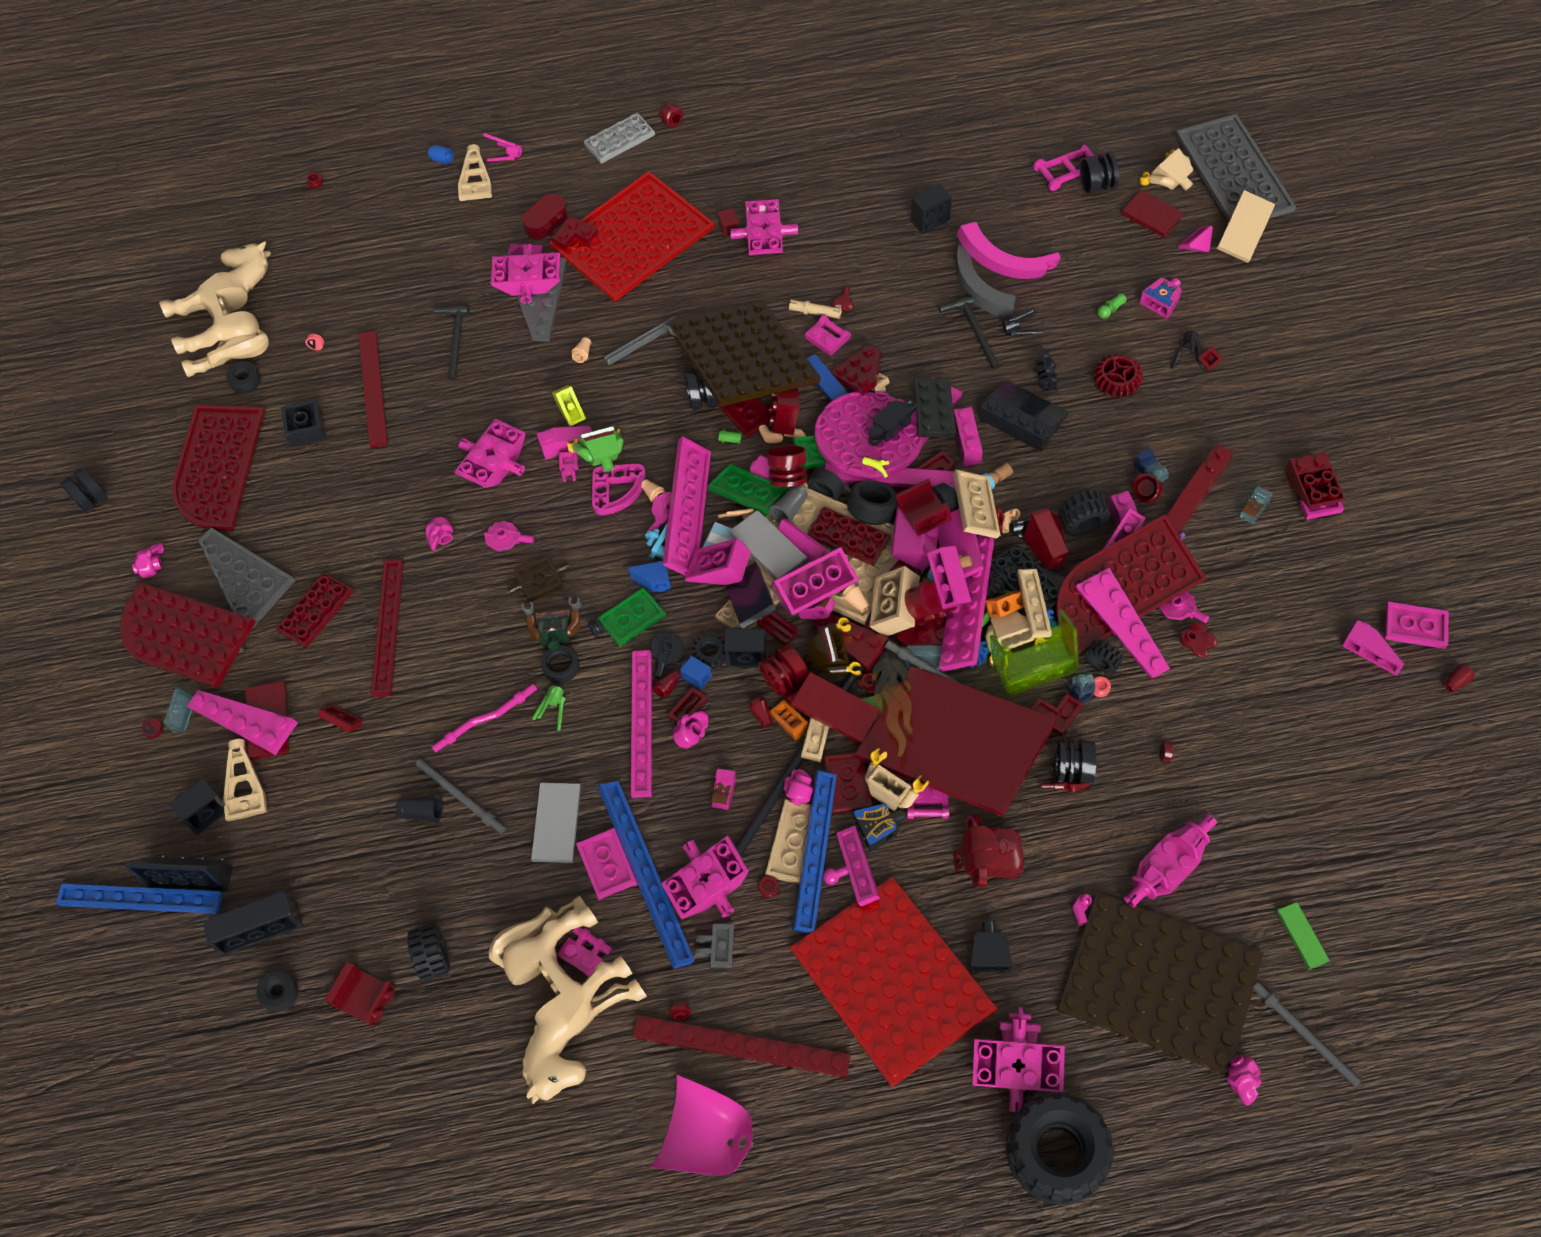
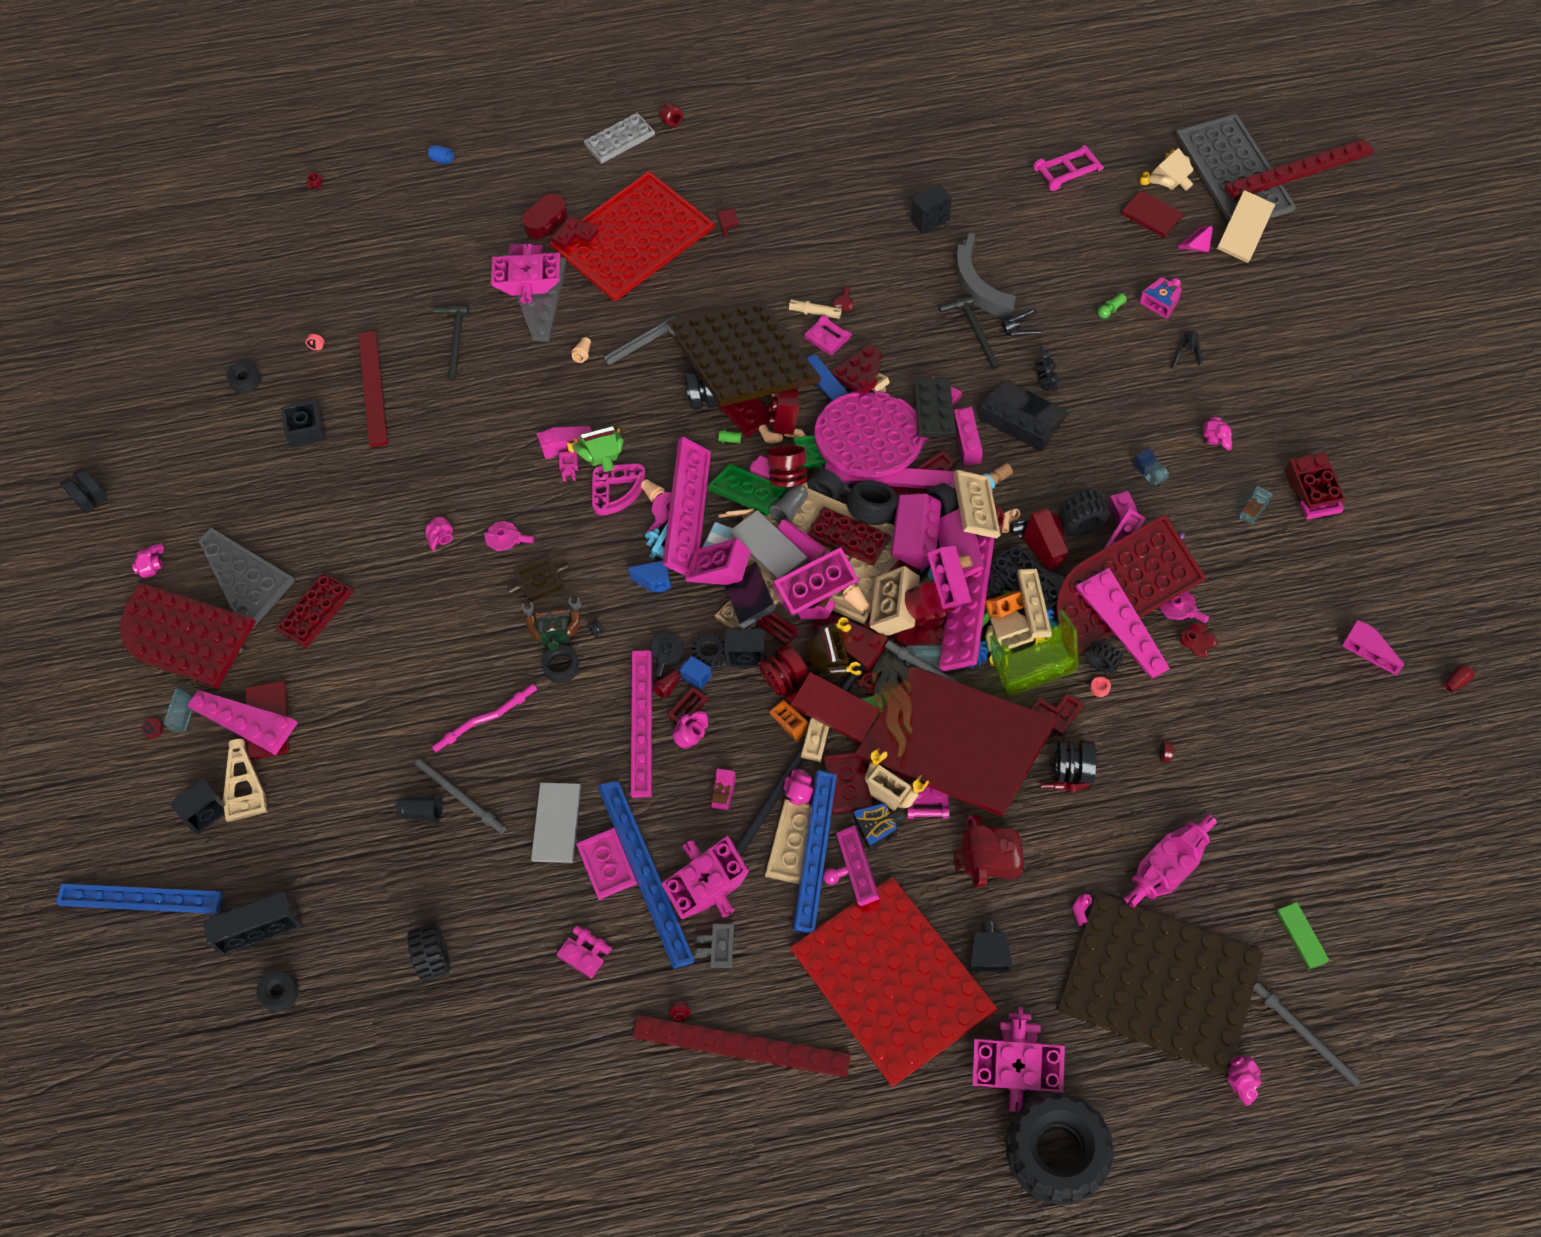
black slope [124,855,233,891] -> none
tan animal [159,241,271,377] -> none
dark red plate [172,405,265,531] -> none
dark red plate [318,704,363,732] -> none
dark red panel [324,962,395,1026] -> none
dark red tile [371,560,404,697] -> none
dark pink slope [455,419,525,488] -> none
tan plate [458,144,492,201] -> none
dark pink plant [483,133,522,162] -> none
tan animal [488,896,647,1104] -> none
bright green plant [532,686,566,731] -> none
neon yellow slope [552,385,586,426] -> none
green tile [597,587,666,647] -> none
dark pink piece [649,1075,753,1175] -> none
dark pink slope [731,199,798,255] -> none
dark red cone [749,697,774,728] -> none
dark red tile [758,876,779,898] -> none
neon yellow bar [862,457,889,478] -> none
black hinge [868,399,917,446] -> none
dark red panel [895,479,952,536] -> none
dark pink arch [957,222,1061,279] -> none
clear light blue leg [1067,671,1096,702] -> none
black wheel [1080,152,1119,193] -> none
dark red gear [1094,353,1143,399] -> none
dark red hair [1132,473,1163,504] -> none
dark red slope [1167,443,1234,534] -> none
dark red slope [1198,346,1224,371] -> none
dark pink plate [1385,602,1449,649] -> none
none -> dark pink head [1203,417,1232,451]
none -> dark red plate [1224,139,1374,200]

